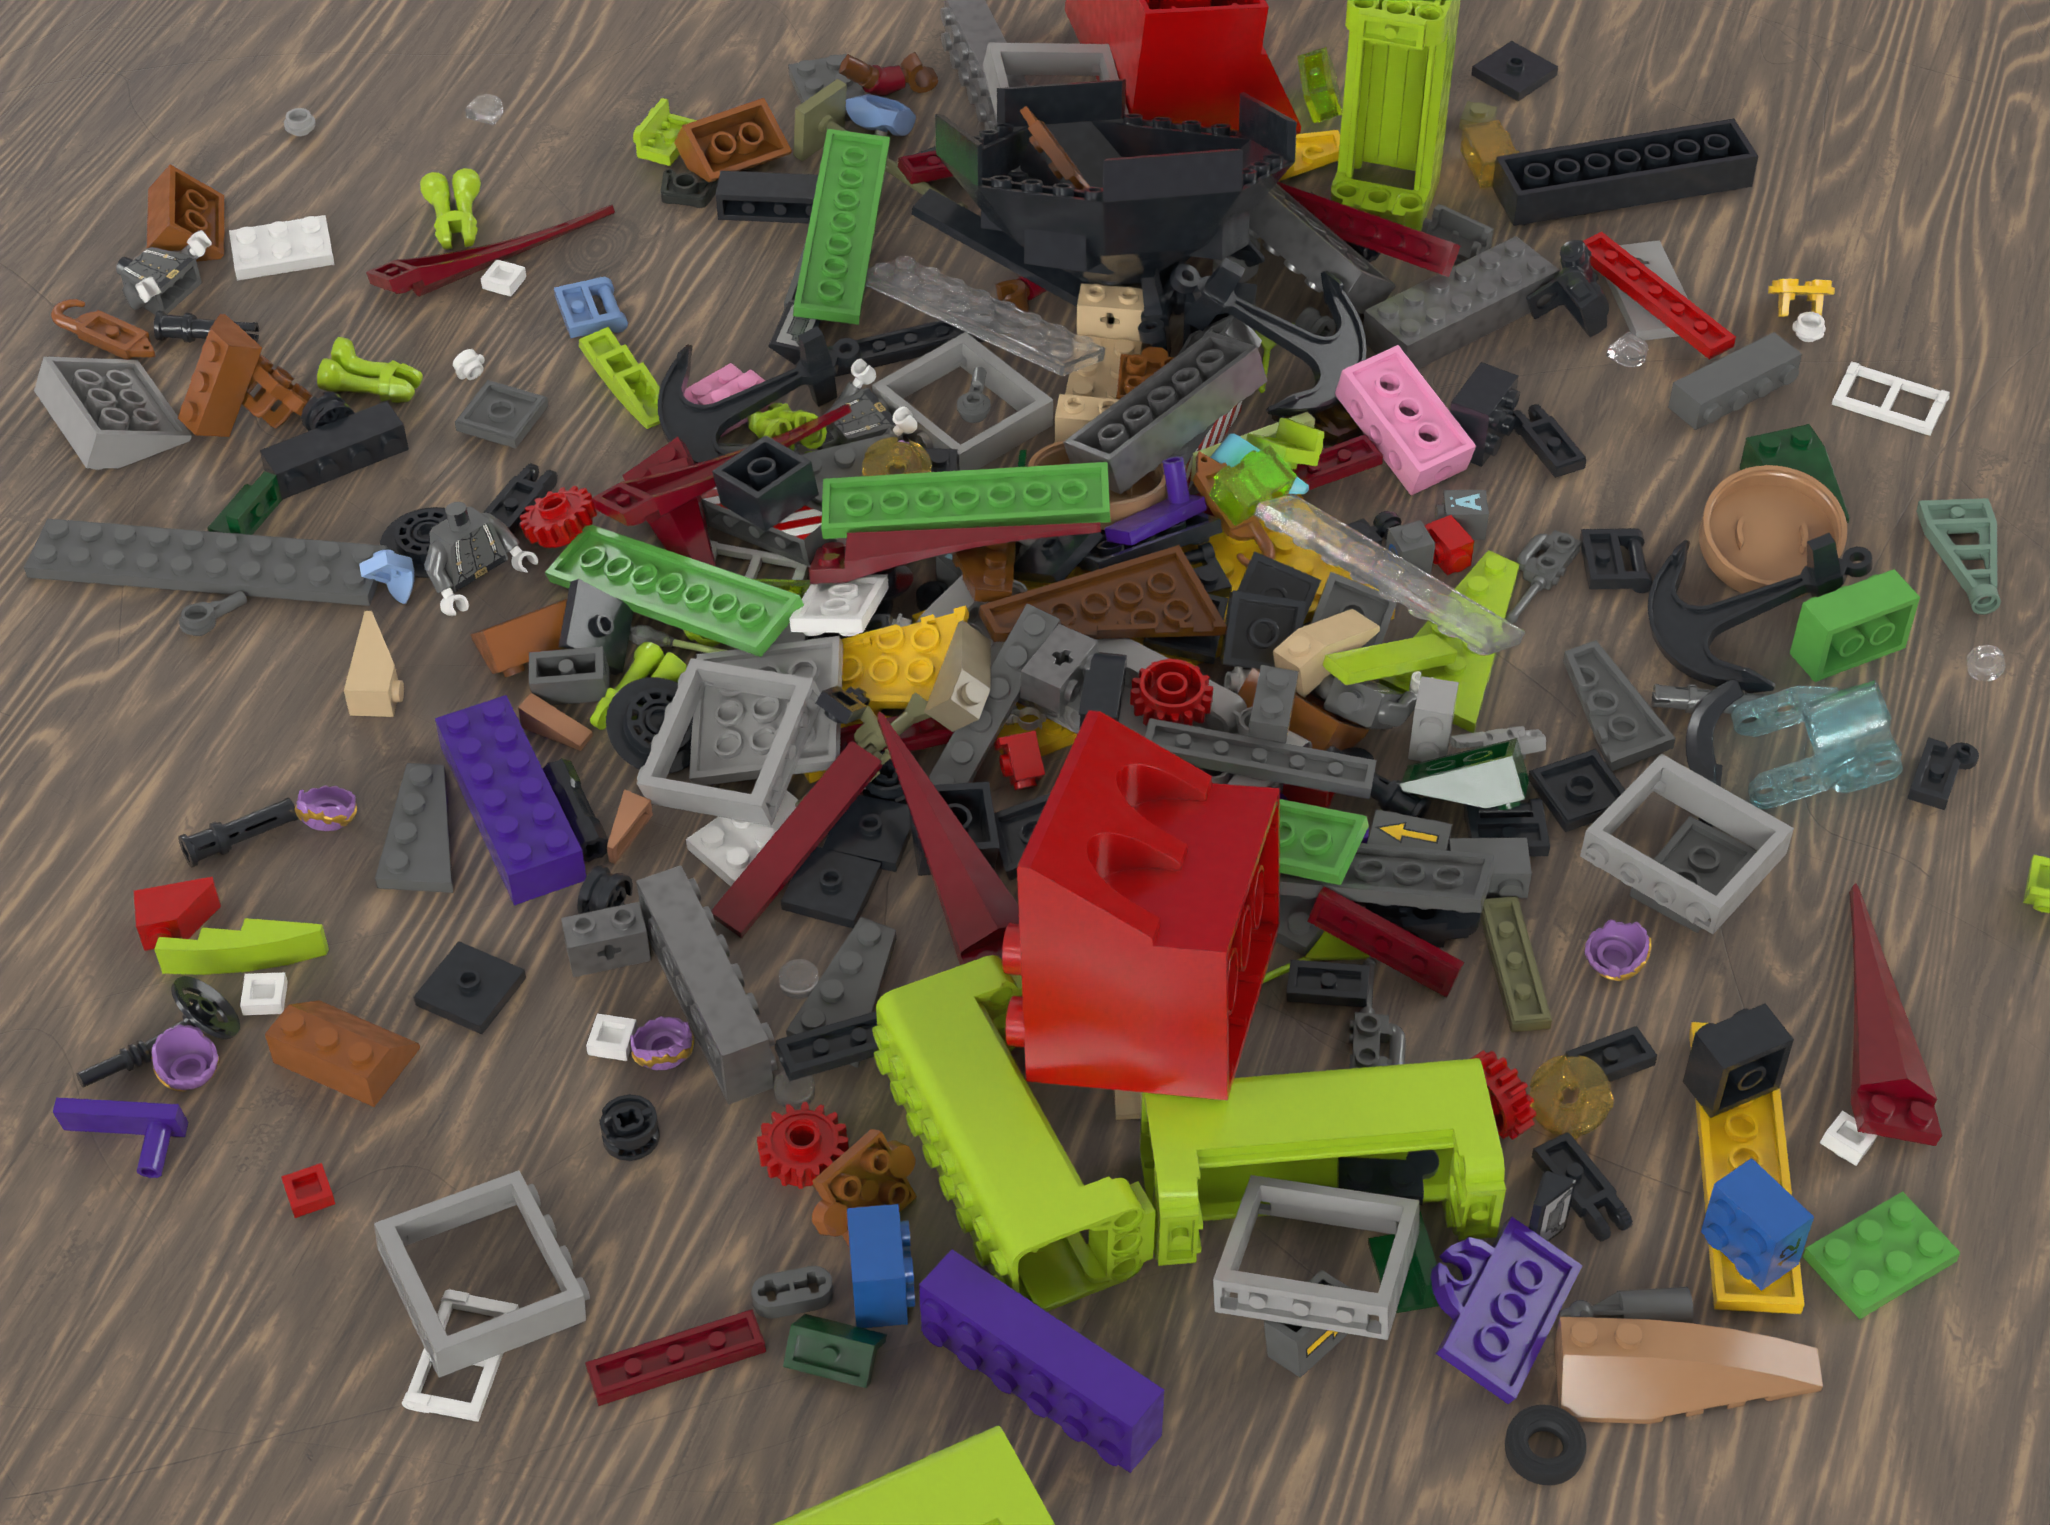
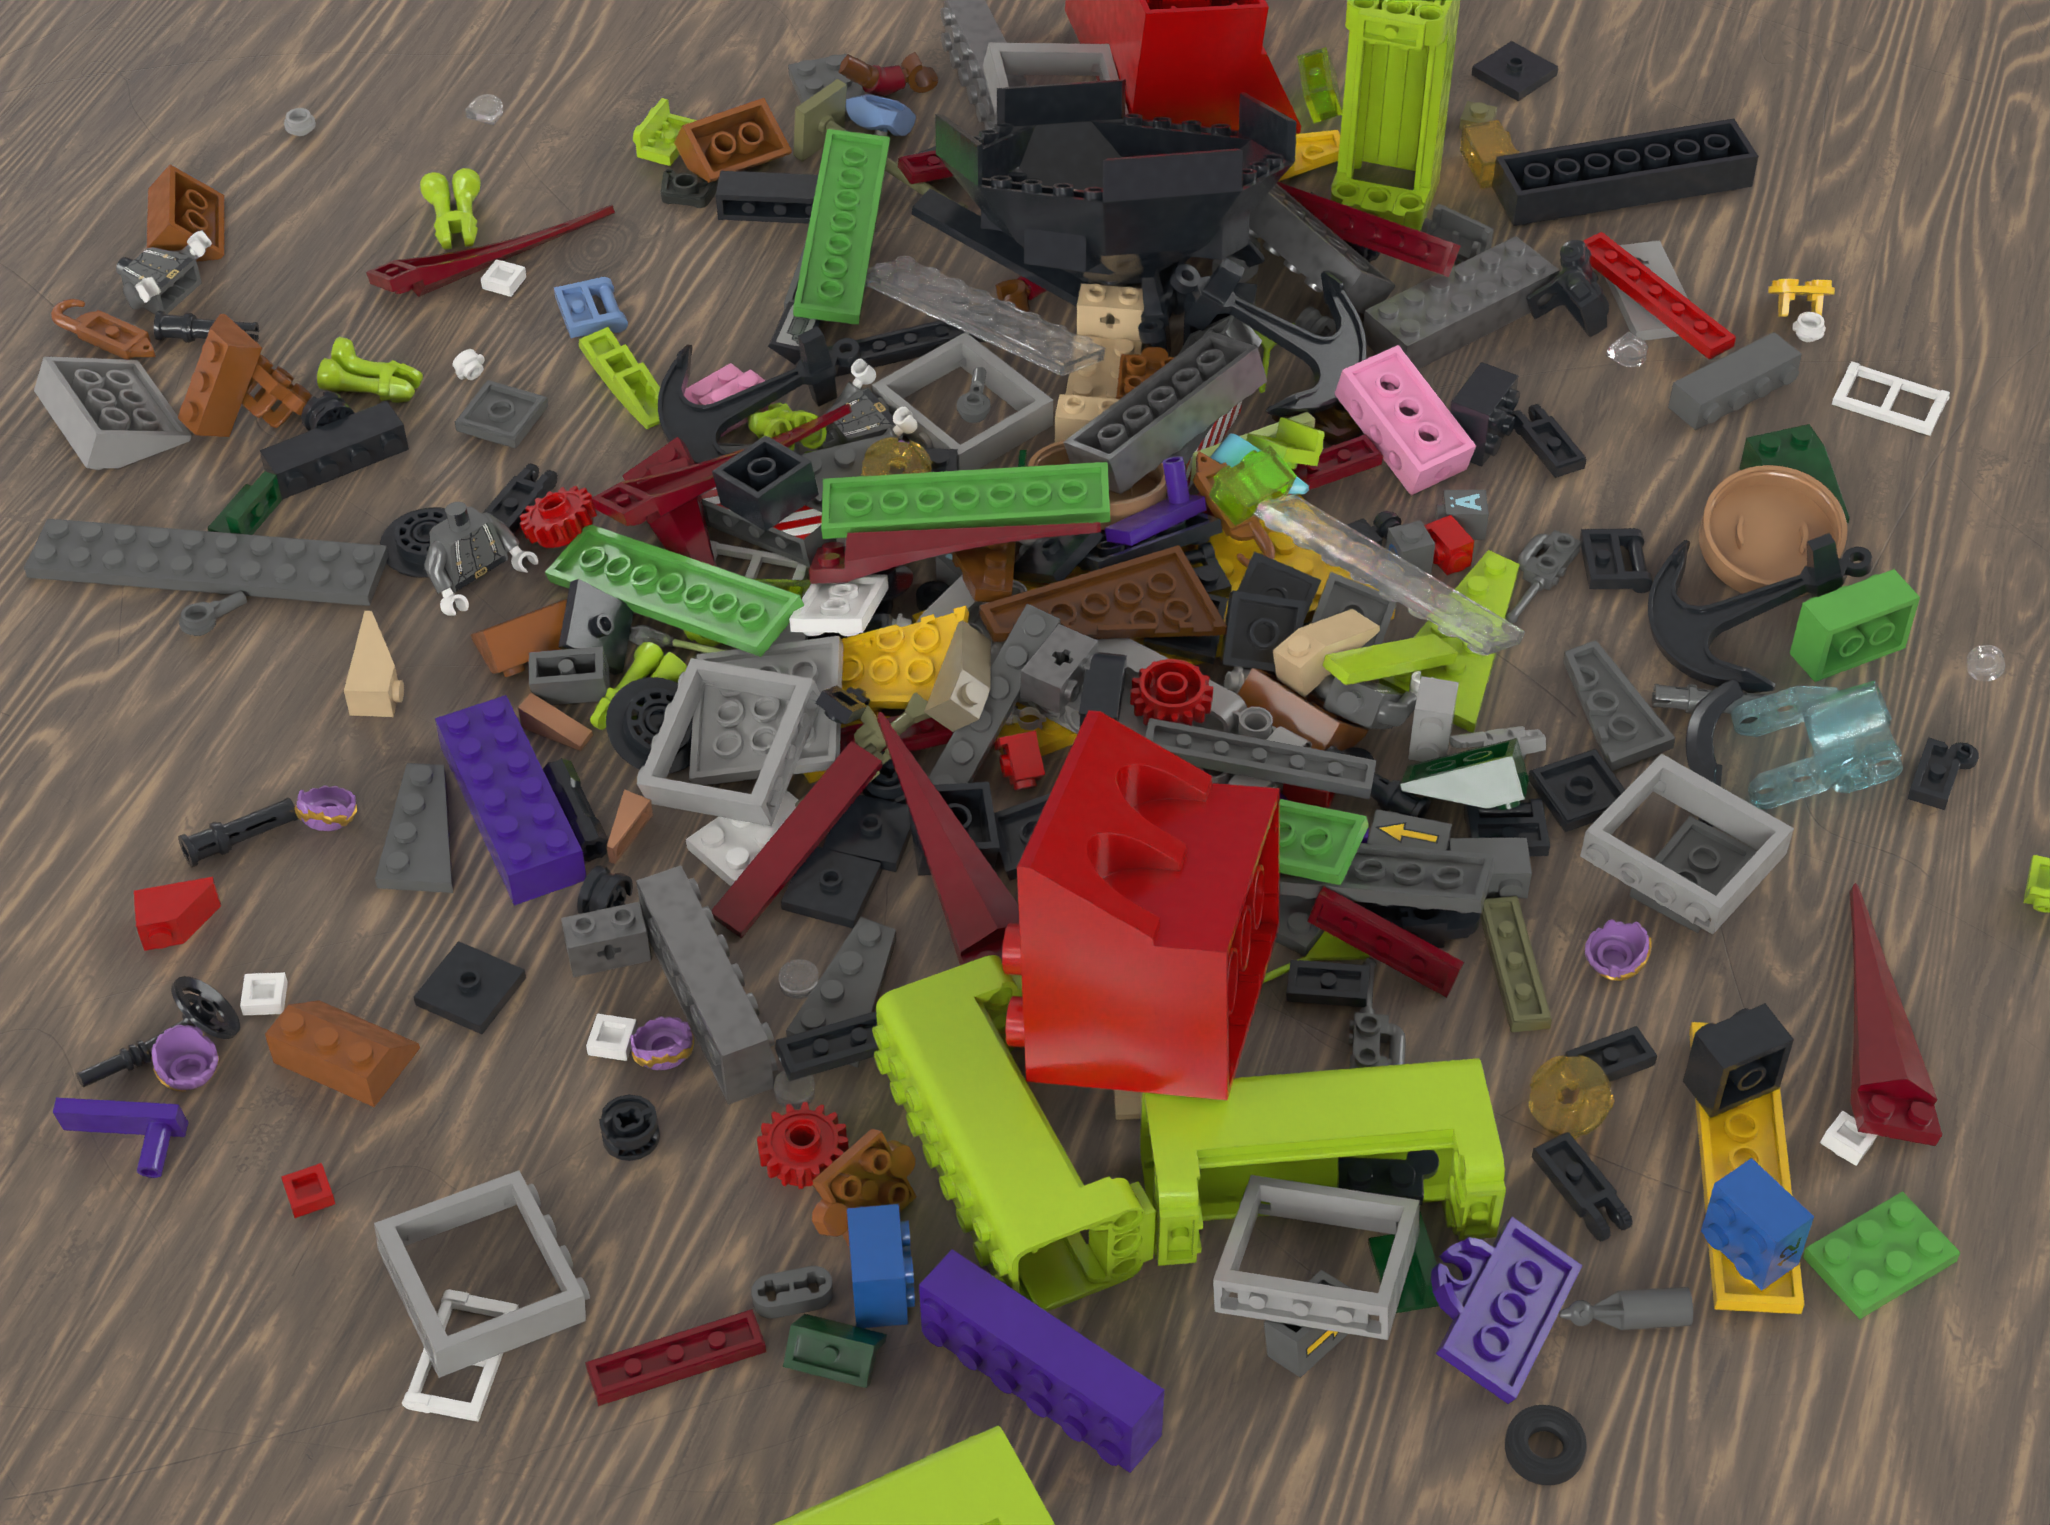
lime slope [154,918,329,975] -> none
white plate [229,215,335,281] -> none
light blue plate [359,550,415,604] -> none
dark orange plate [1020,106,1090,190] -> none
dark grey brick [1248,665,1299,743] -> none
red gear [1470,1050,1537,1140] -> none
black slope [1529,1171,1576,1241] -> none
medium nougat wedge [1554,1317,1823,1424] -> none
sand green plate [1916,498,2001,615] -> none

